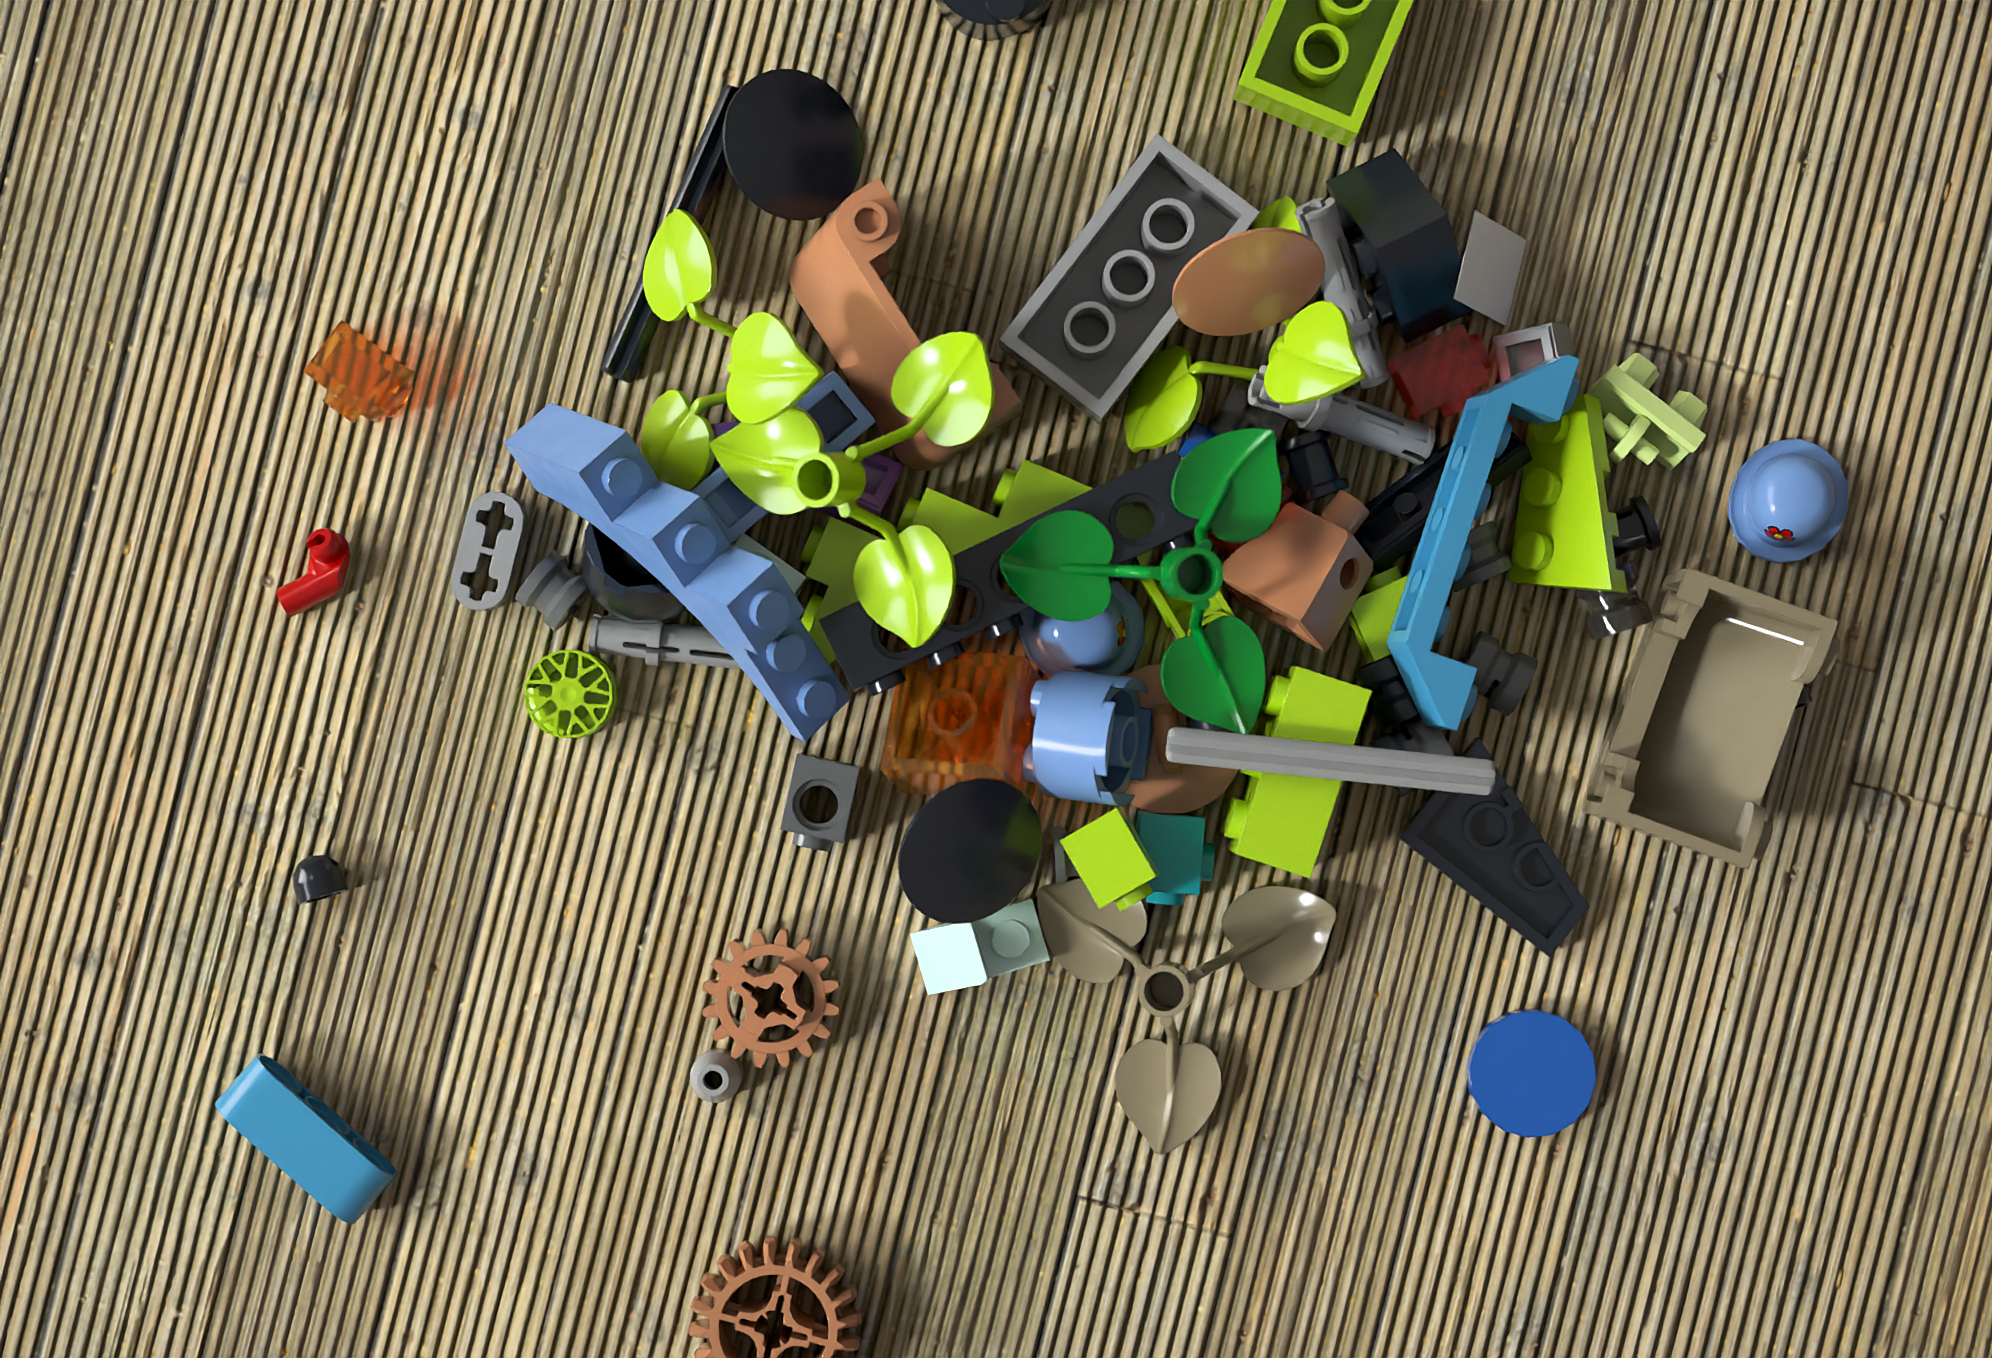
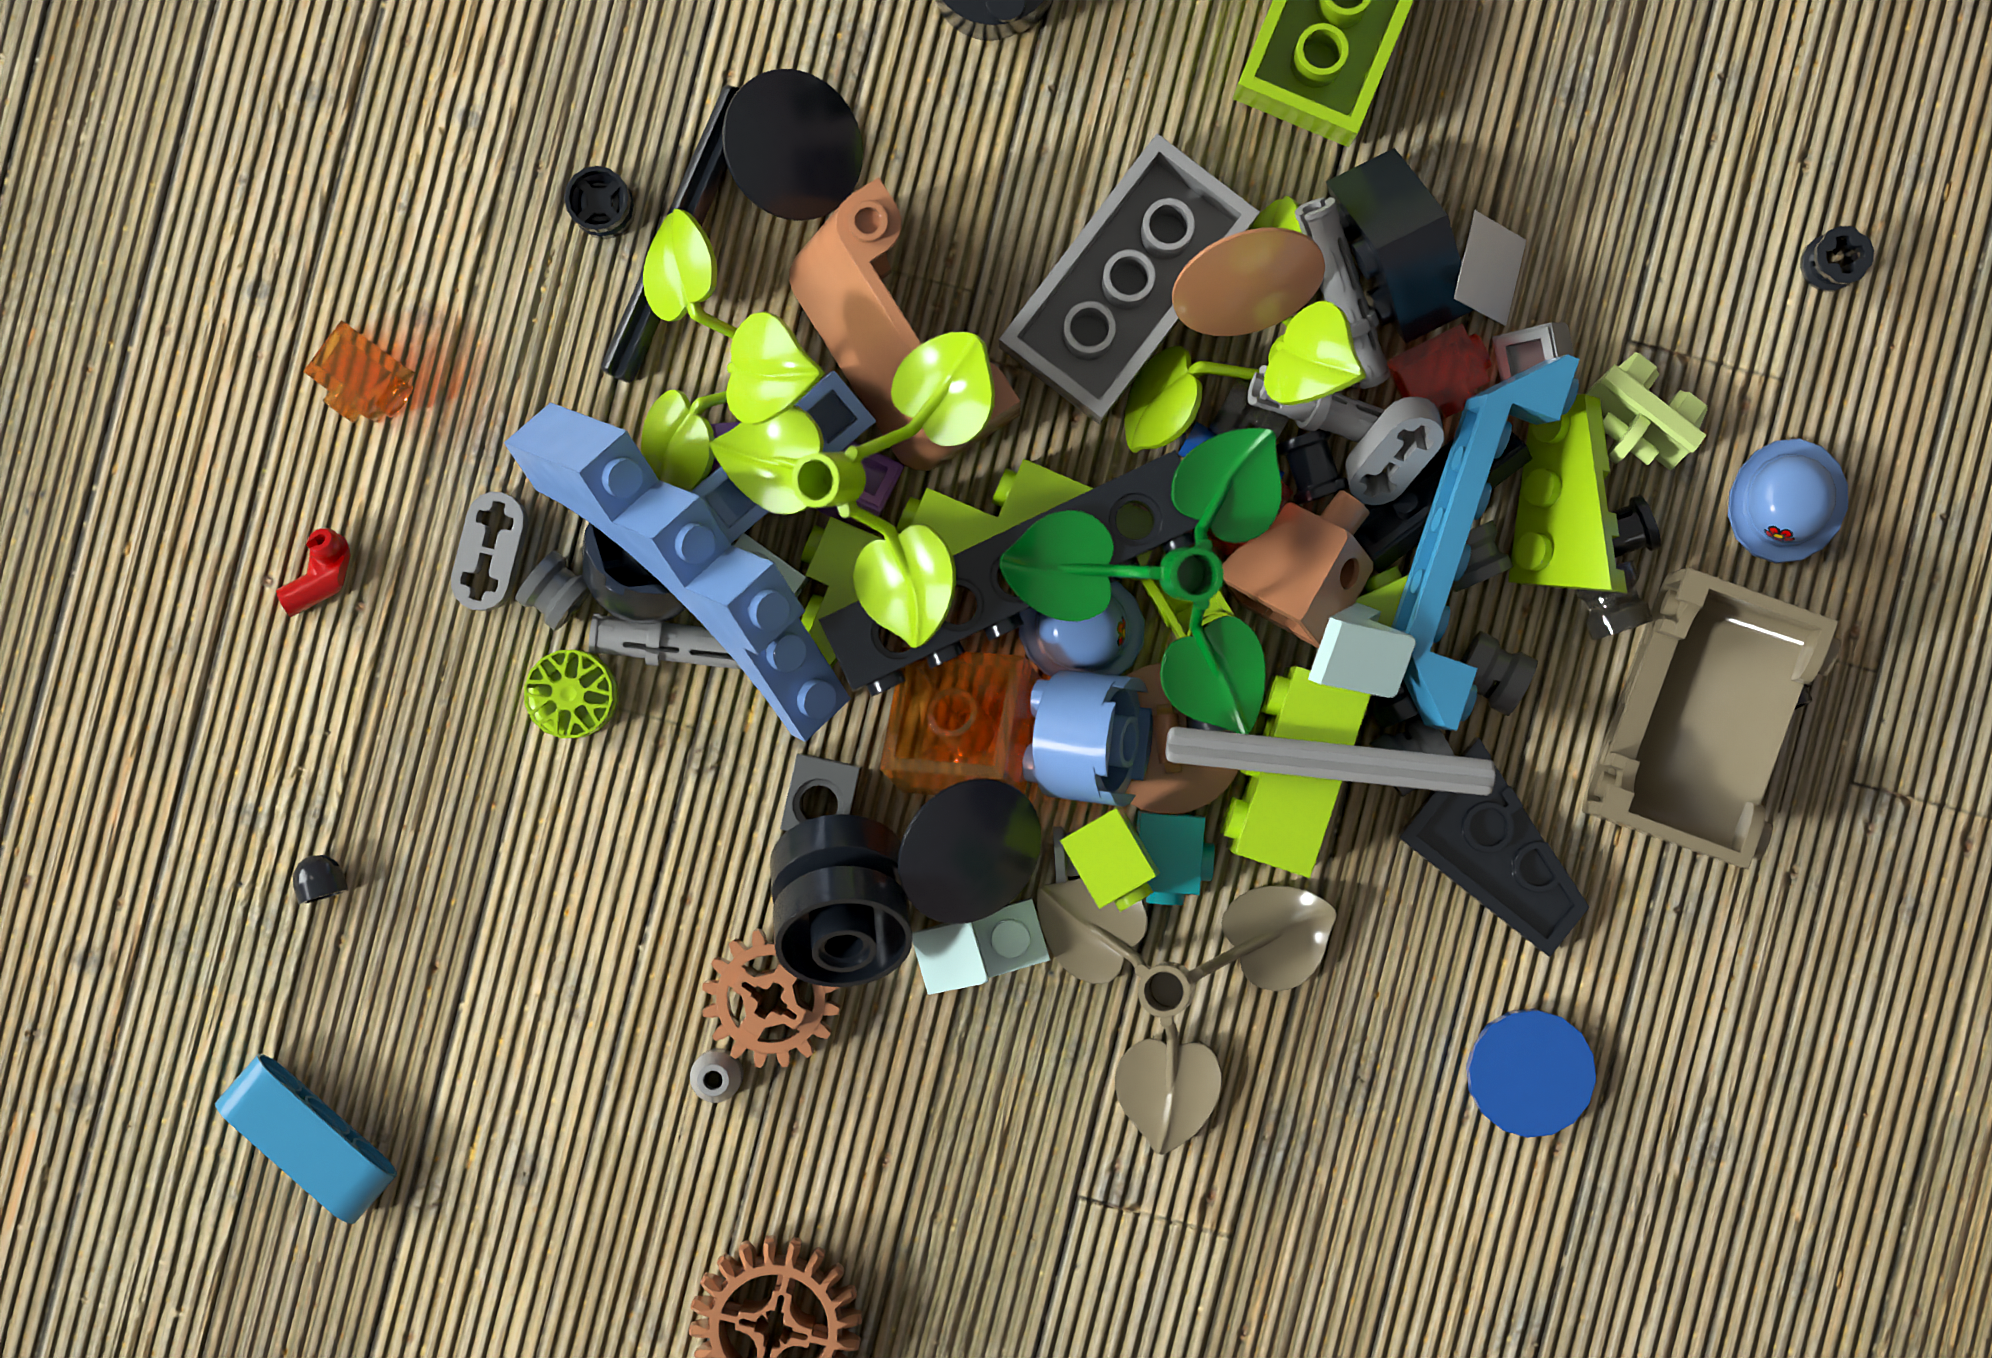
none -> black wheel [564,166,636,240]
none -> black wheel [770,814,913,987]
none -> light aqua slope [1308,603,1416,698]
none -> light grey beam [1346,396,1444,505]
none -> black bush [1800,226,1874,292]

